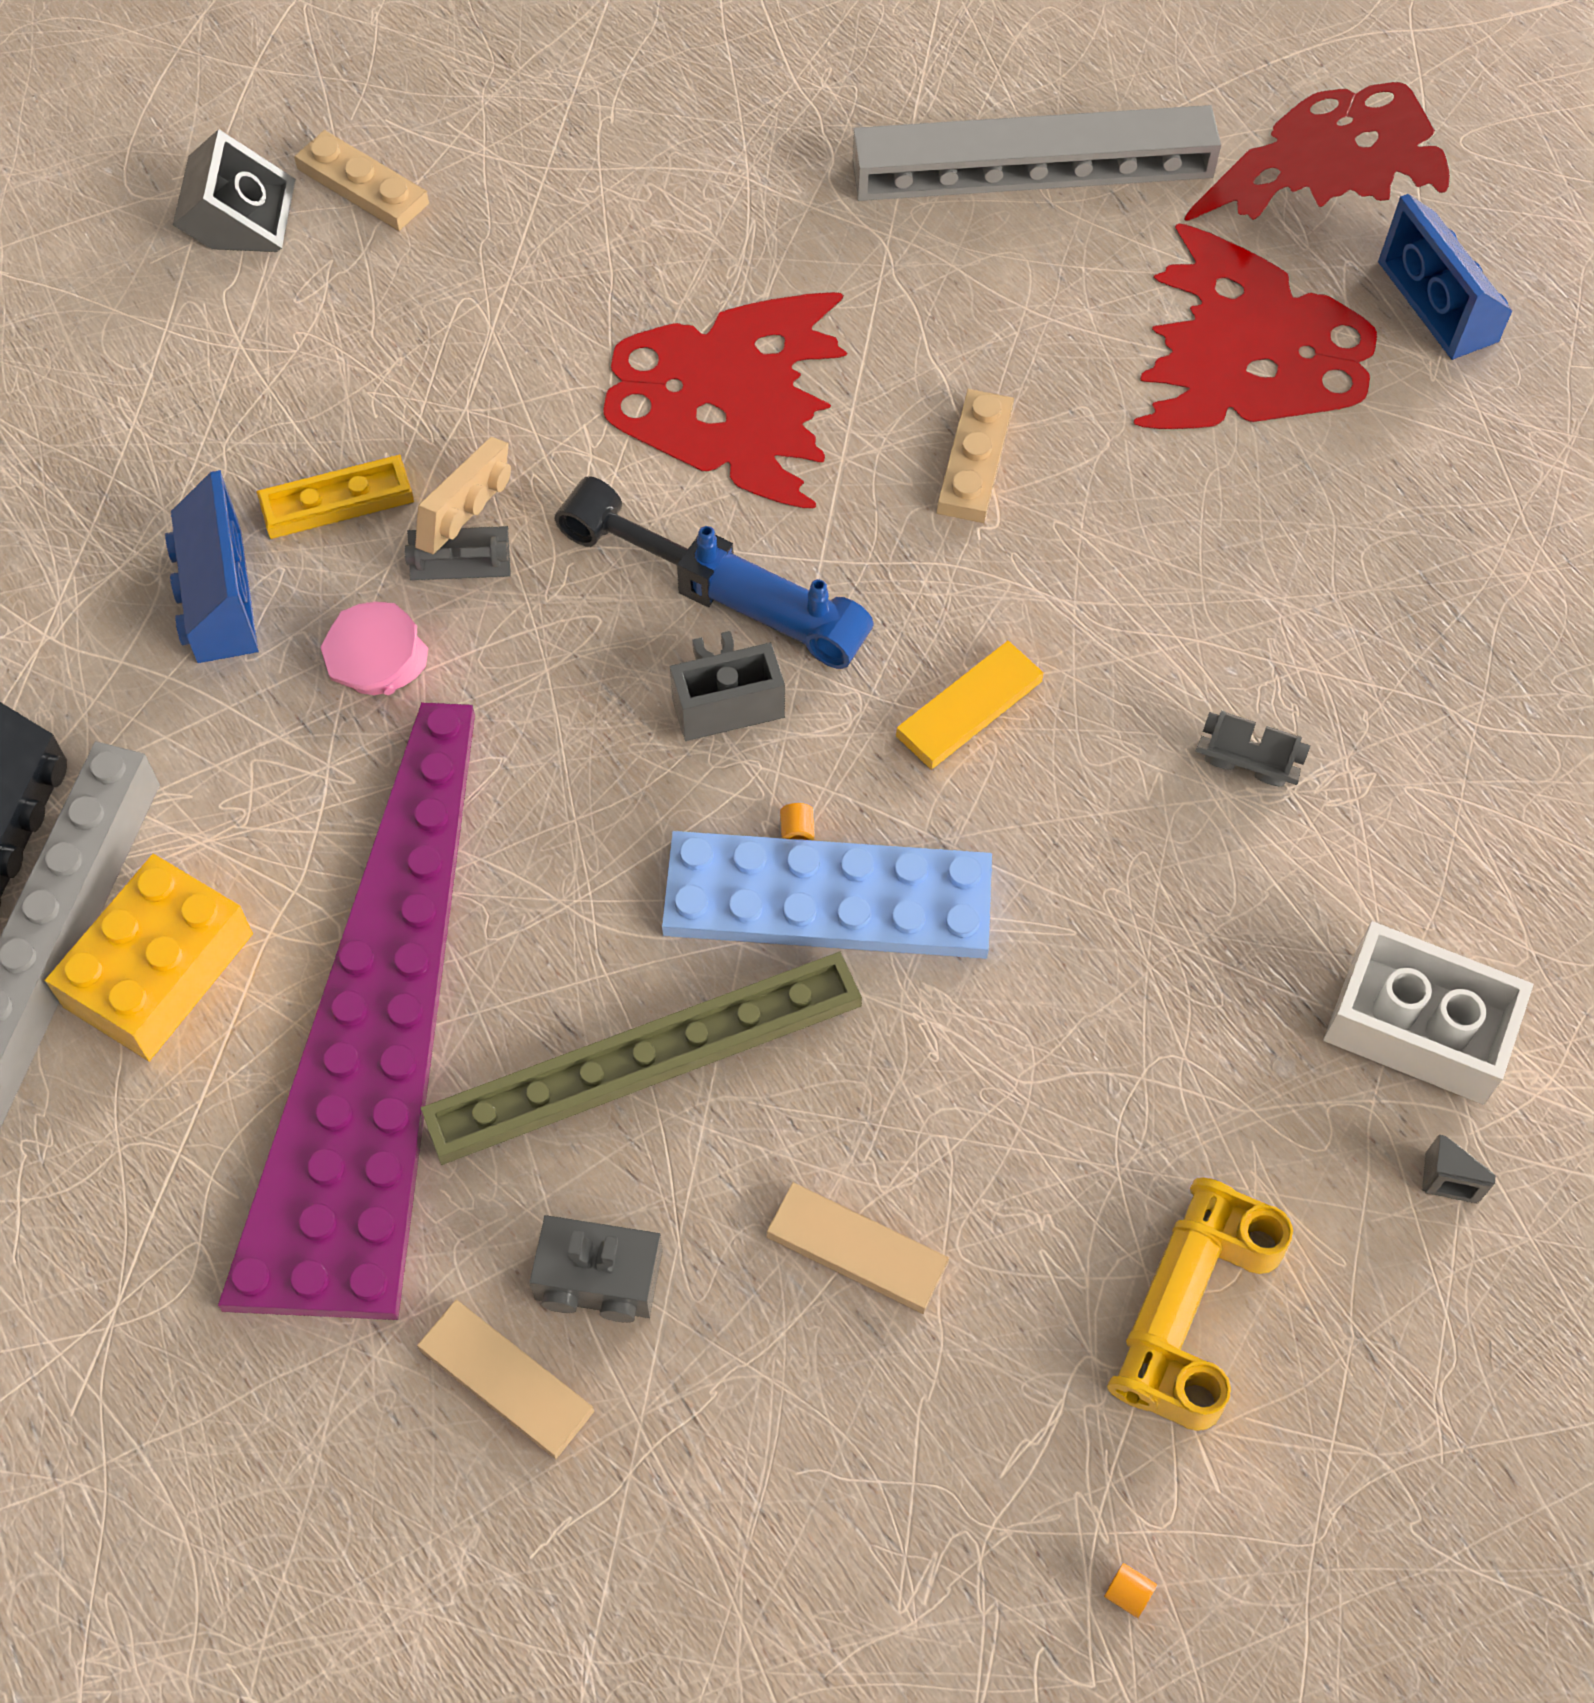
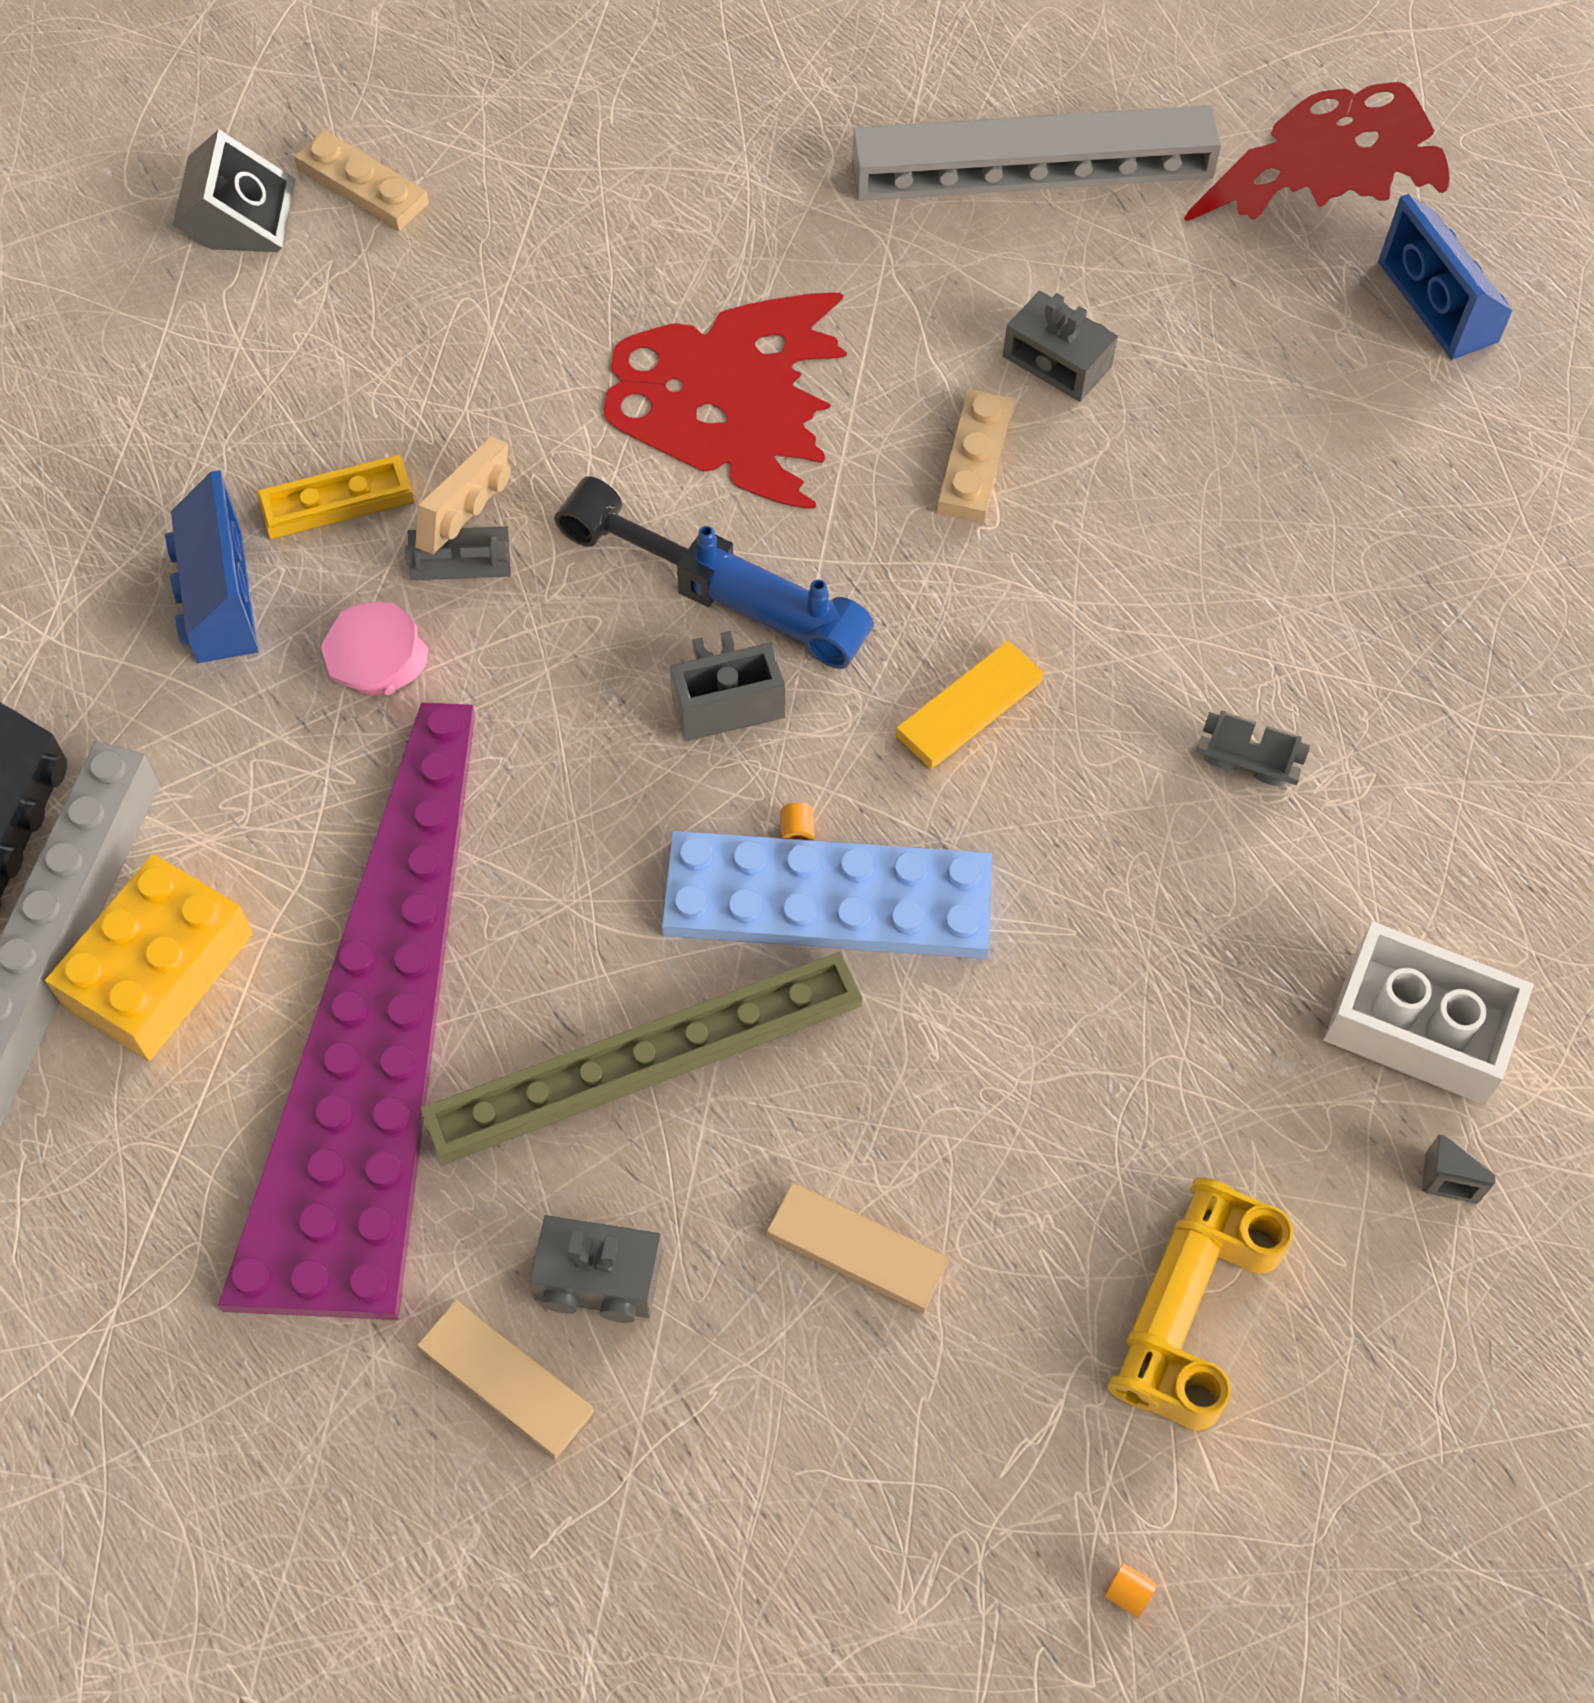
red piece [1134,223,1377,429] -> none
none -> dark grey brick [1003,290,1118,402]

